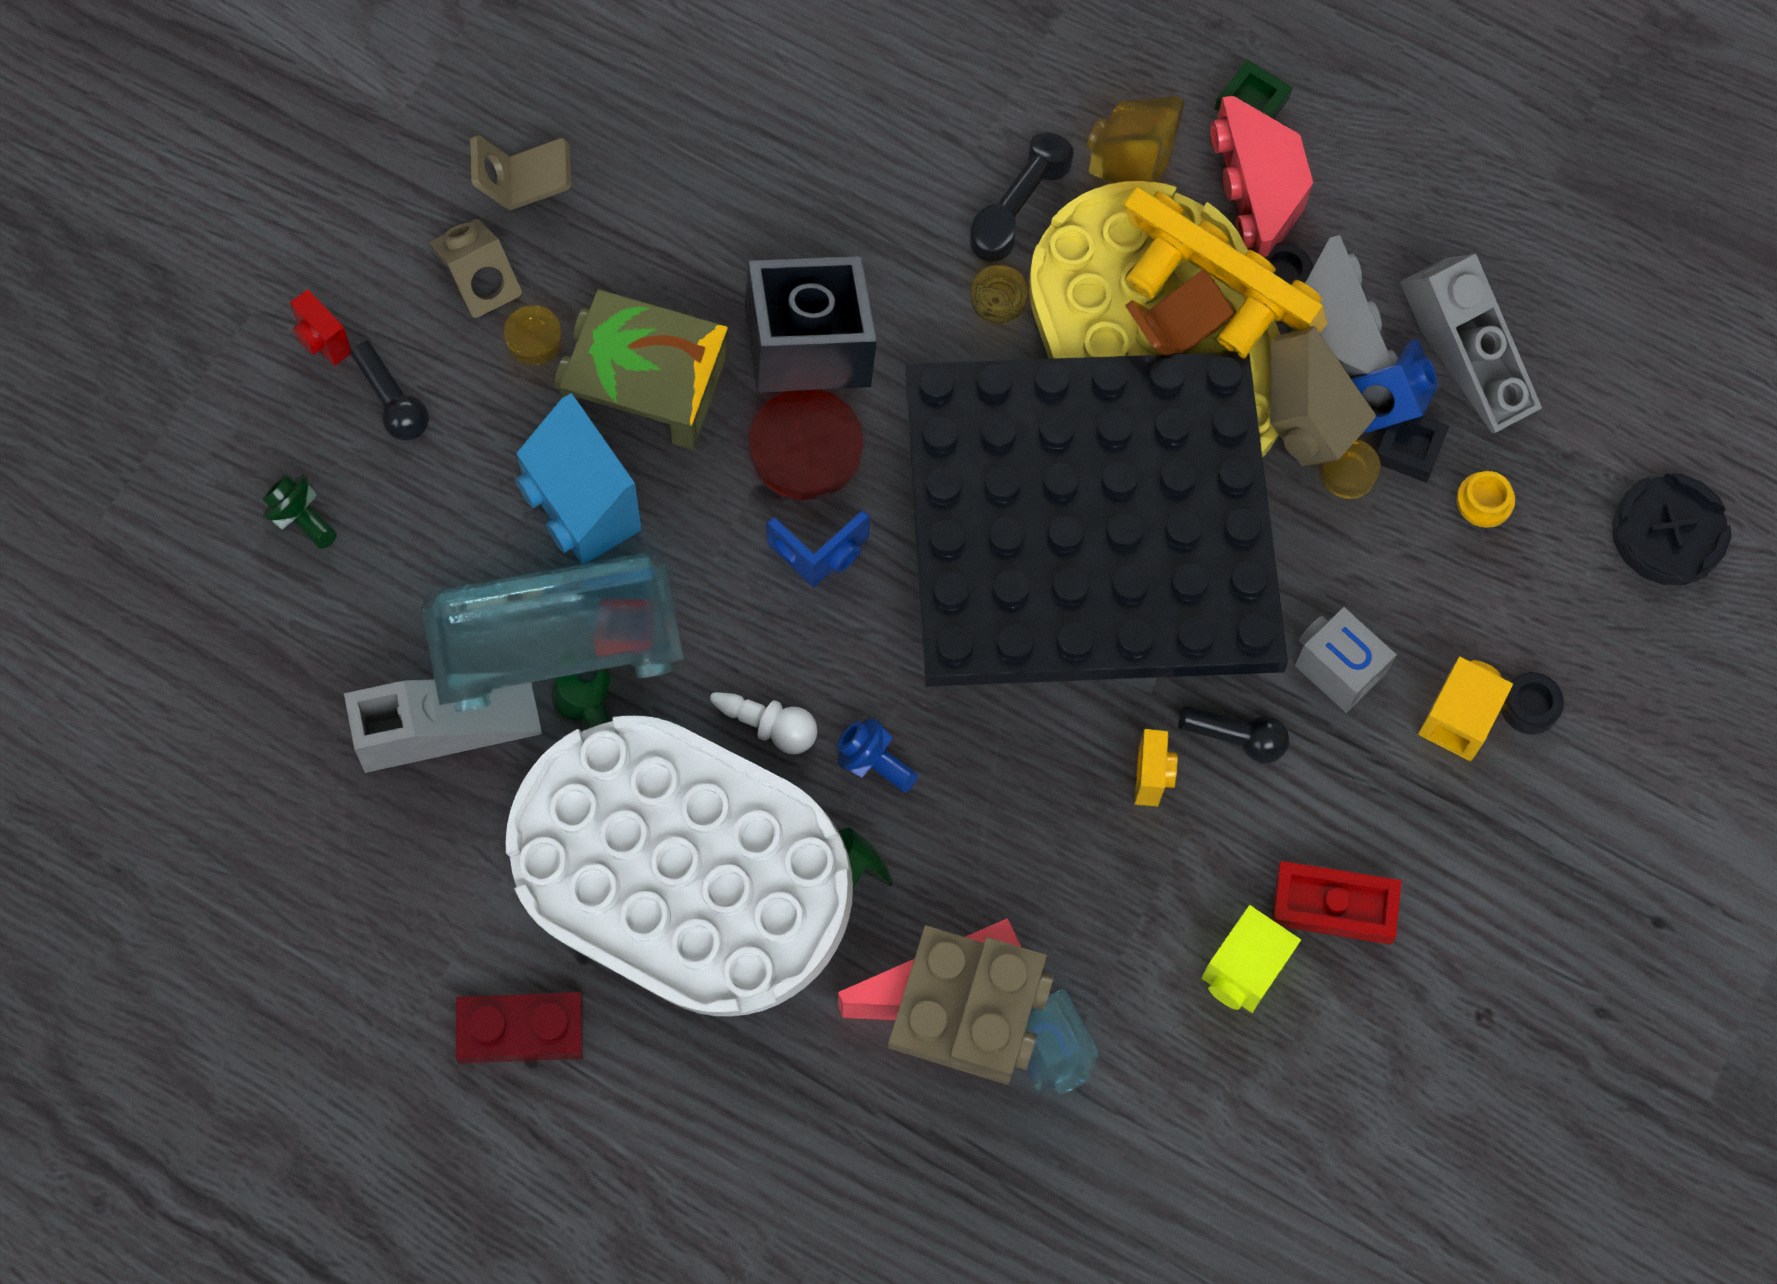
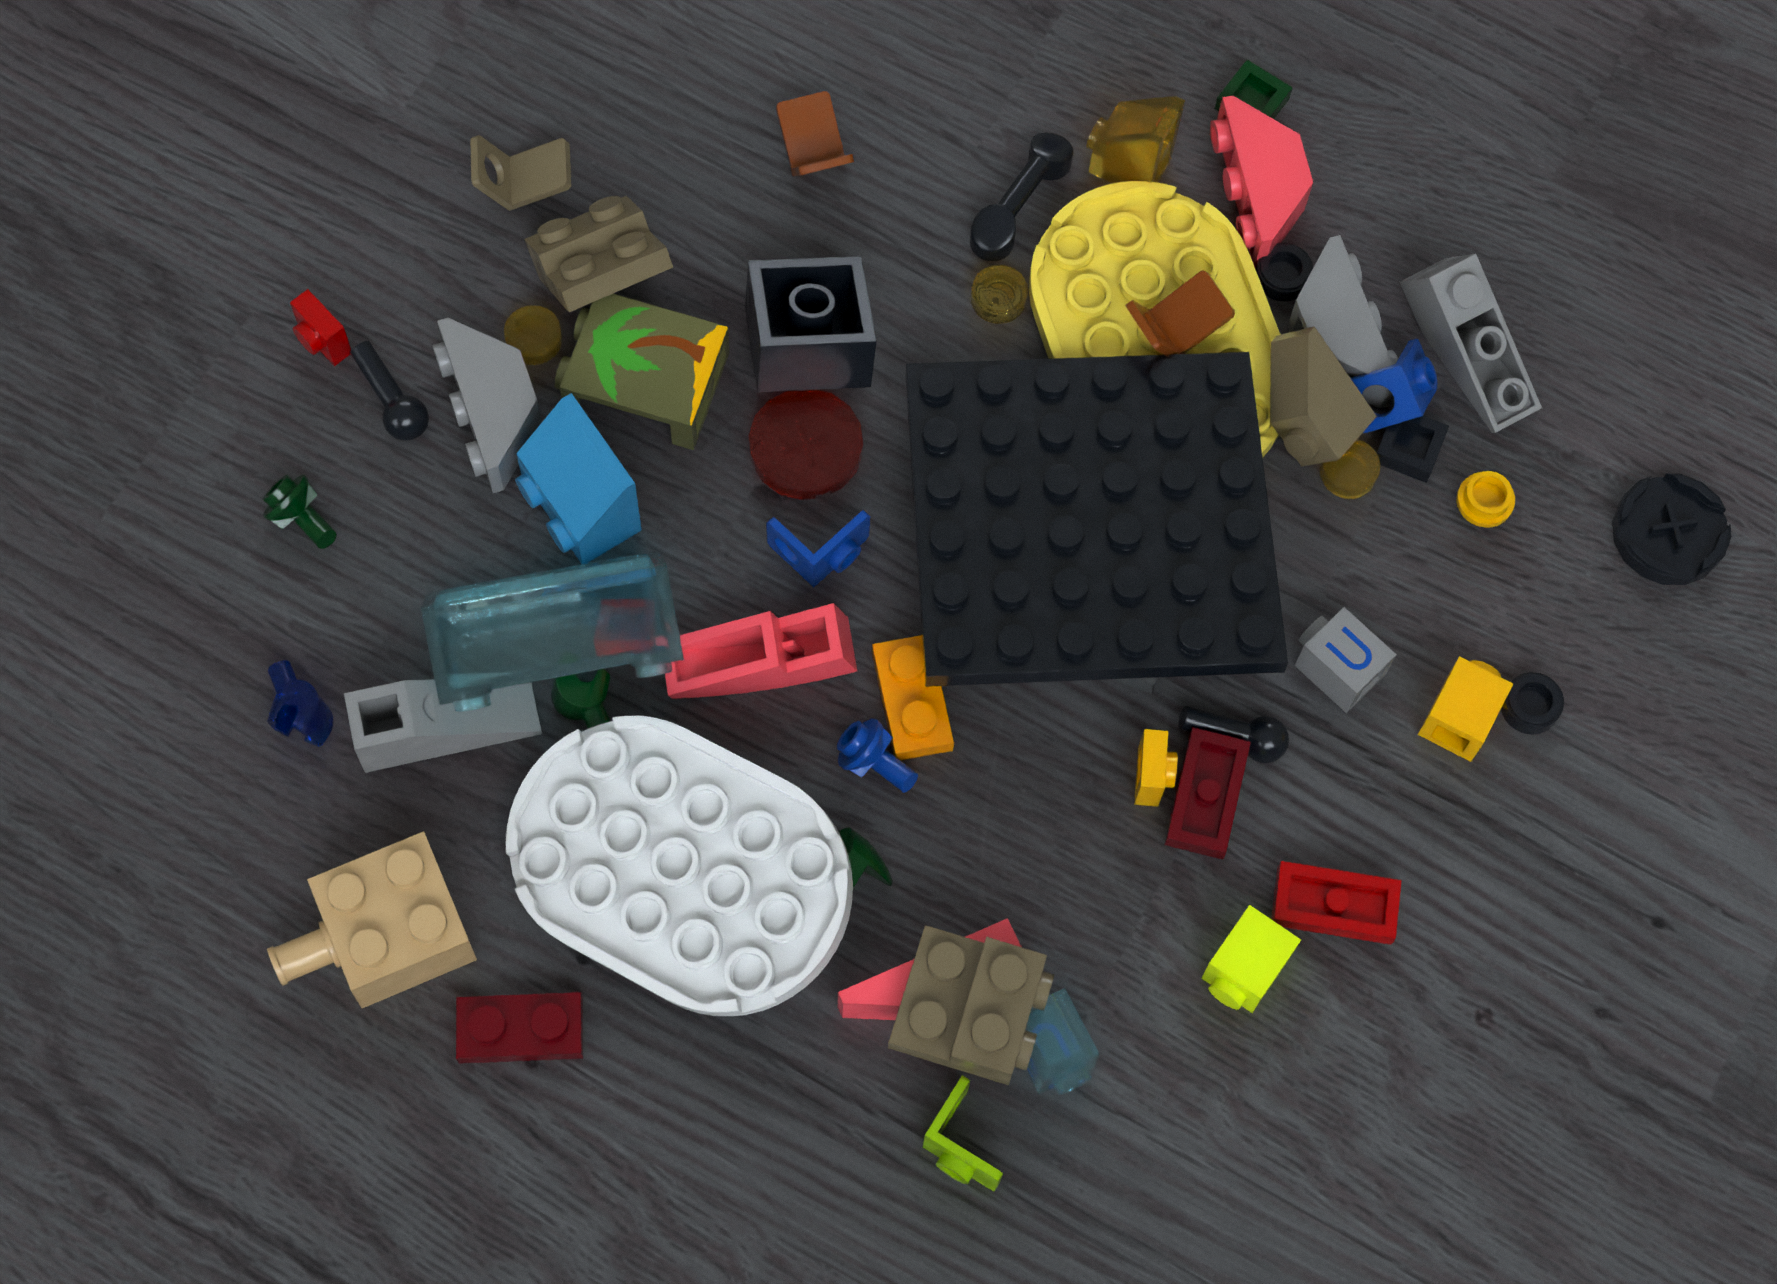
dark tan bracket [429,219,522,318] -> none
white bar [710,692,817,754] -> none
yellow plate [1123,187,1327,359] -> none
none -> clear blue piece [267,660,334,747]
none -> tan brick [267,831,477,1008]
none -> light grey slope [432,318,542,493]
none -> dark tan plate [524,196,673,312]
none -> coral slope [660,603,858,699]
none -> dark orange bracket [776,91,854,177]
none -> light orange plate [872,635,954,761]
none -> lime bracket [923,1075,1003,1191]
none -> dark red plate [1164,727,1251,860]

